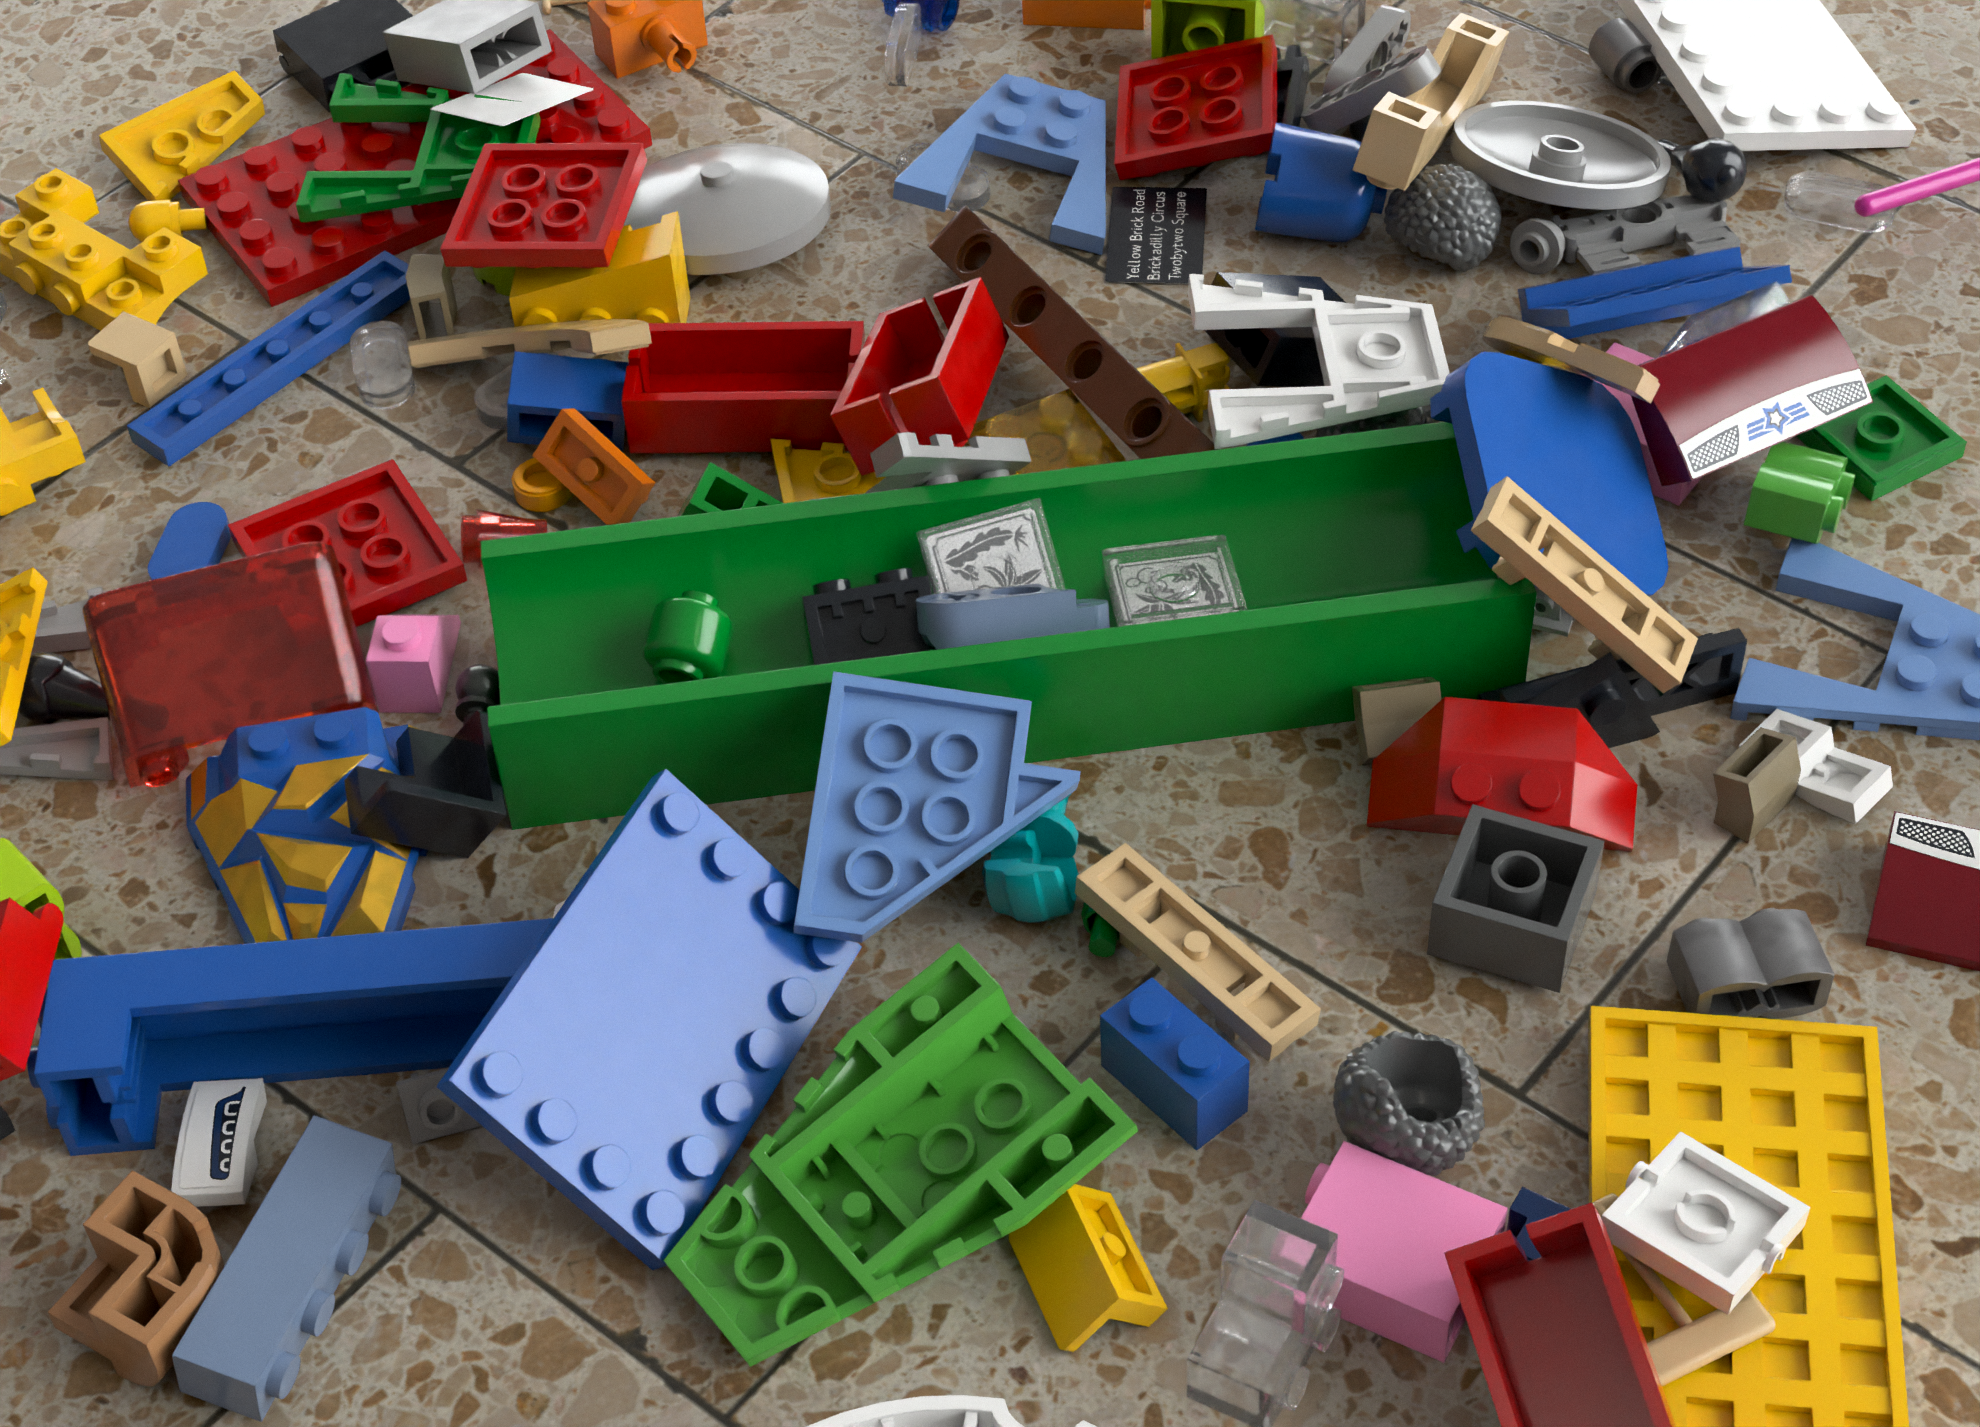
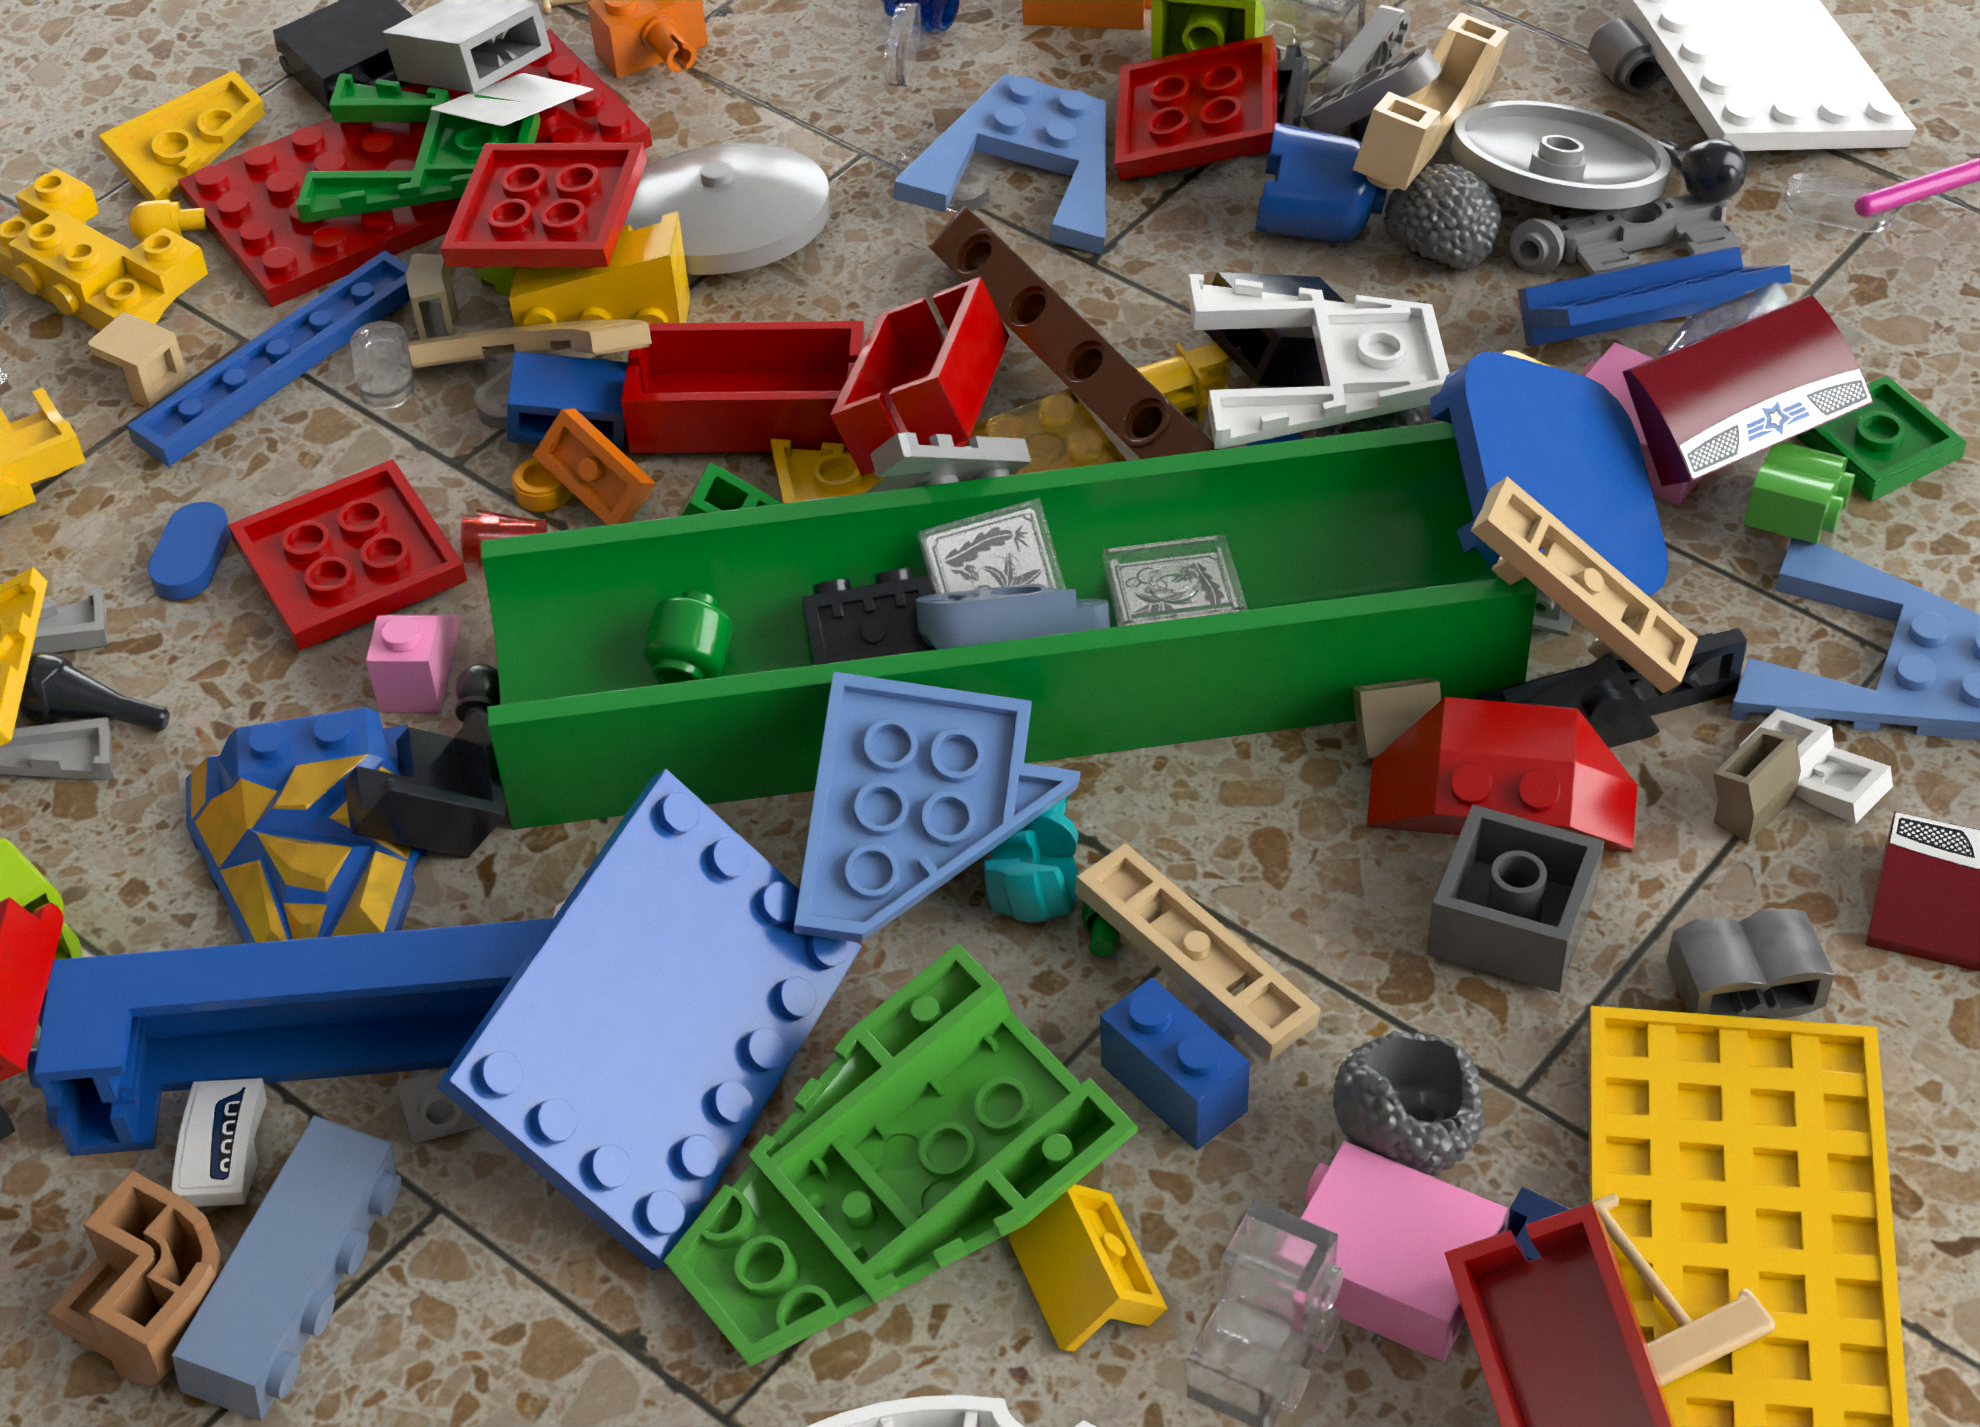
clear red windscreen [82,542,379,788] -> none
black sticker [1105,187,1207,284] -> none
tan tile [1482,316,1660,404] -> none
white plate [1601,1131,1810,1314] -> none

